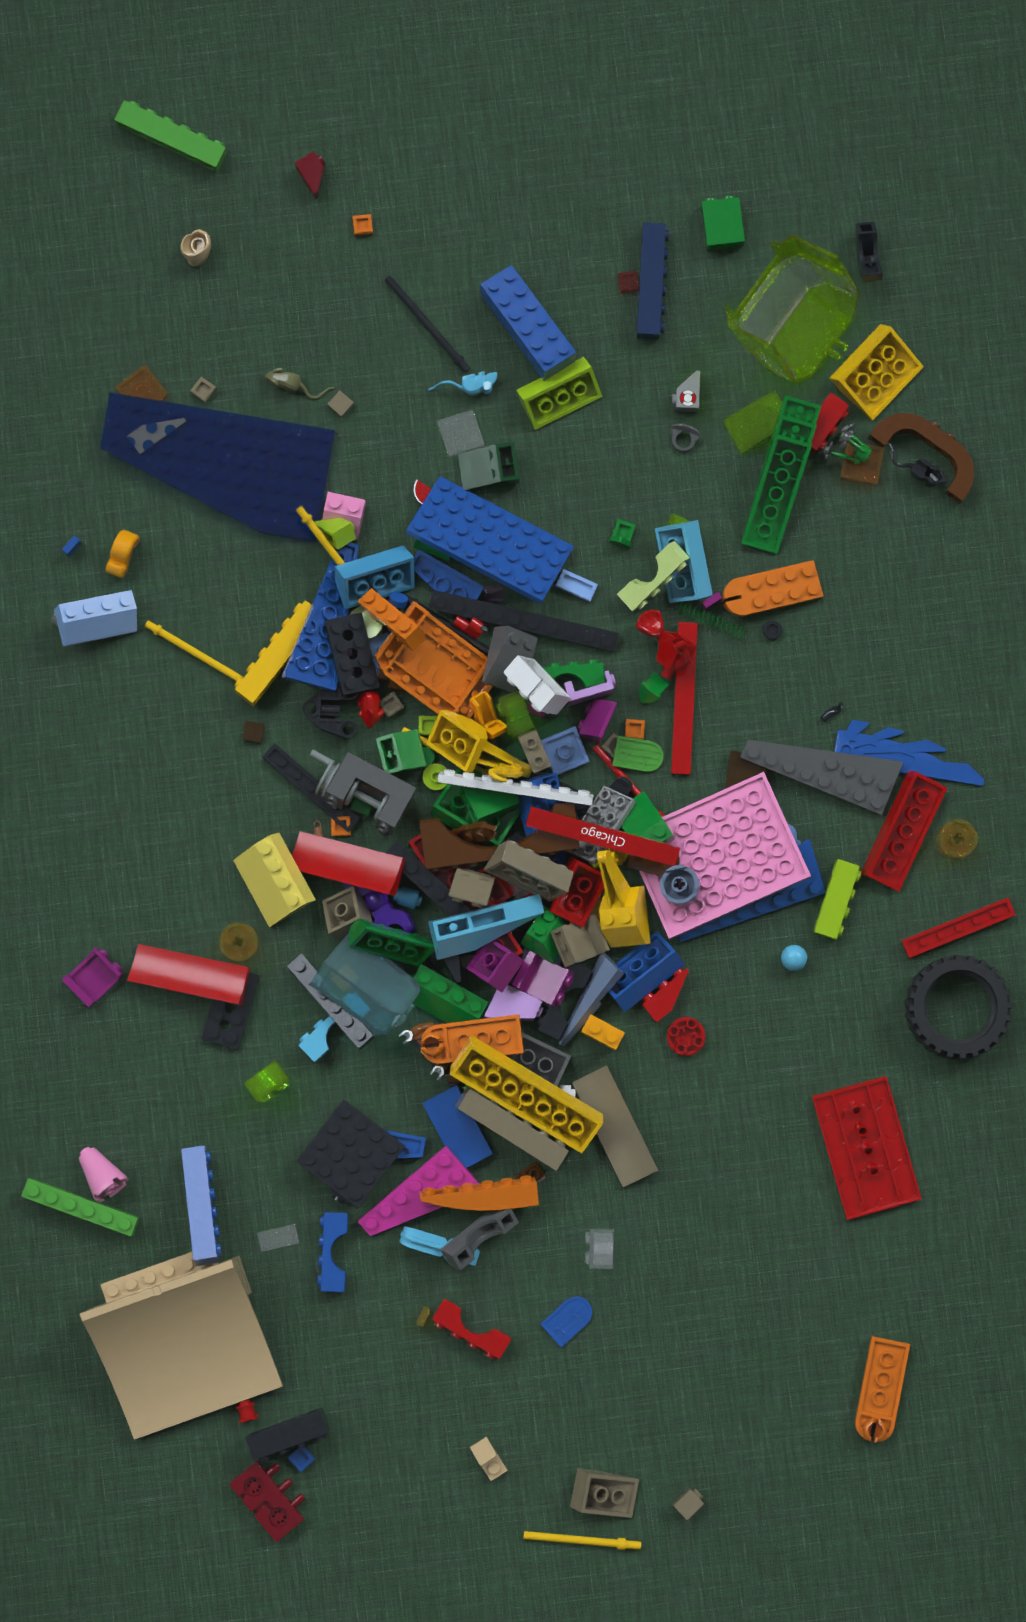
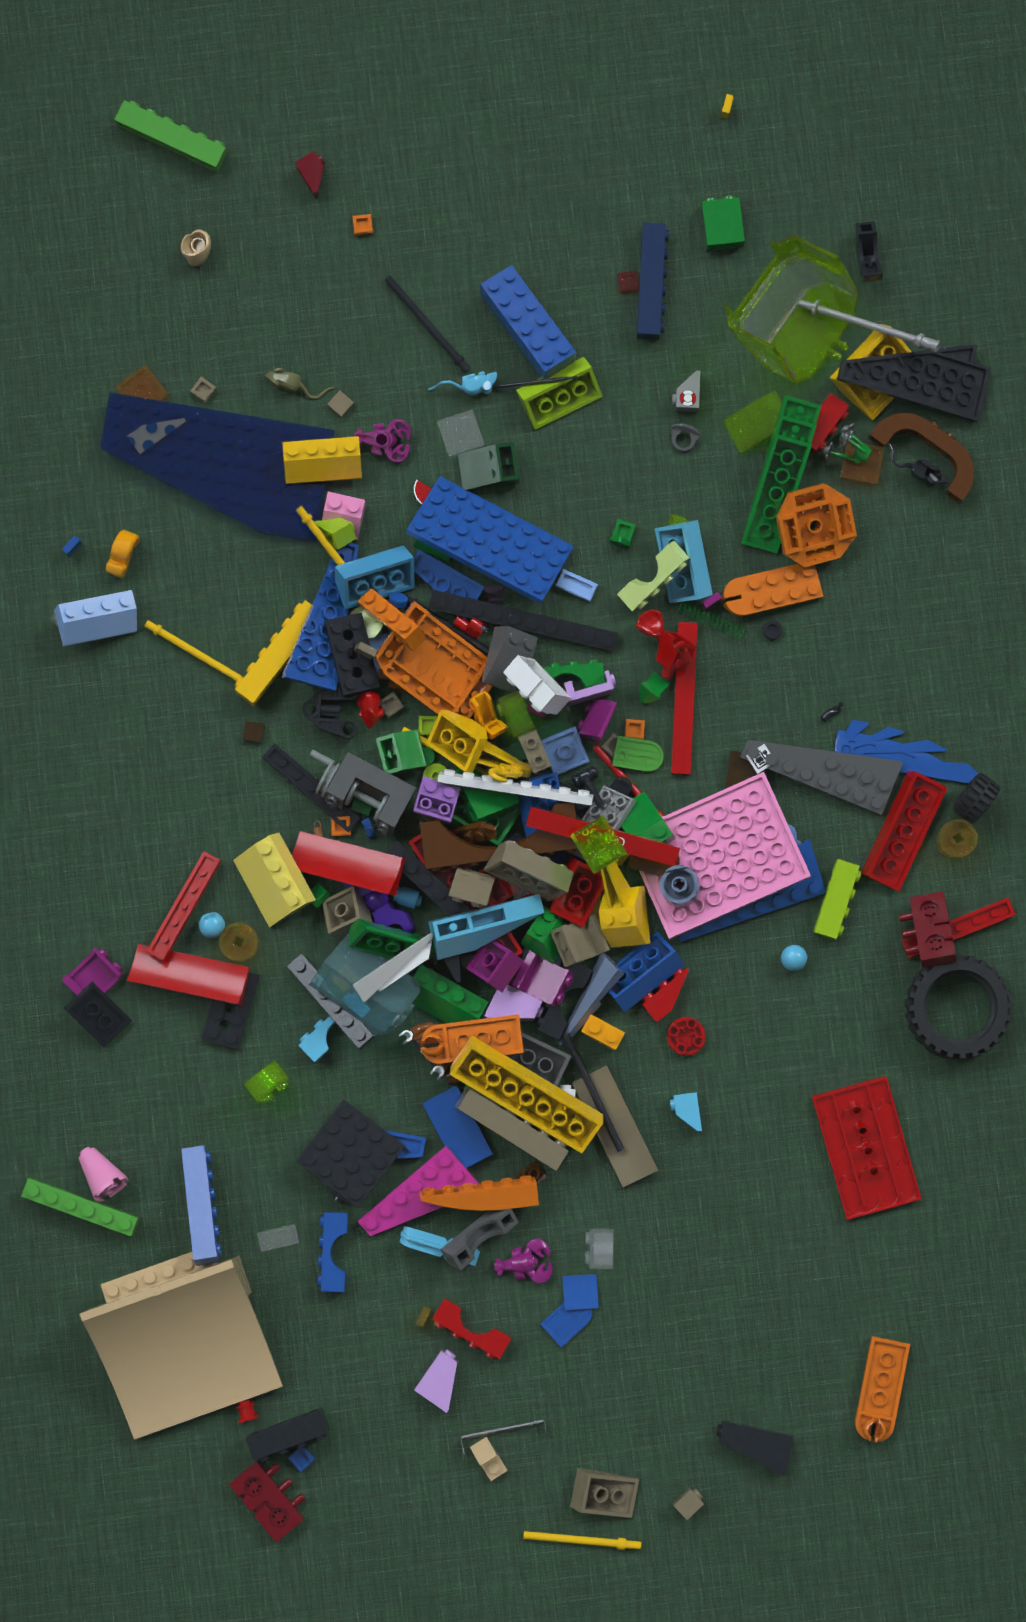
none -> black tile [64,981,132,1047]
none -> red plate [147,851,221,962]
none -> medium azure piece [199,912,225,939]
none -> yellow slope [282,436,362,484]
none -> green tile [311,883,330,908]
none -> dark tan tile [353,642,377,659]
none -> white wedge [353,932,433,1002]
none -> magenta animal [354,419,411,463]
none -> blue tile [362,818,377,839]
none -> medium lavender slope [413,776,460,823]
none -> lavender slope [414,1350,457,1413]
none -> dark grey piece [461,1420,548,1457]
none -> black piece [492,375,577,389]
none -> magenta animal [494,1238,553,1284]
none -> black bar [562,1033,624,1152]
none -> blue sticker [562,1274,599,1310]
none -> clear neon green brick [570,815,627,874]
none -> black piece [572,766,604,808]
none -> medium azure slope [670,1092,702,1131]
none -> black slope [716,1420,793,1476]
none -> yellow tile [721,94,734,119]
none -> white sticker [746,744,771,774]
none -> orange piece [776,483,857,567]
none -> light grey bar [798,300,940,353]
none -> black wing [837,344,991,422]
none -> dark red piece [899,891,957,968]
none -> black tyre [952,772,1000,824]

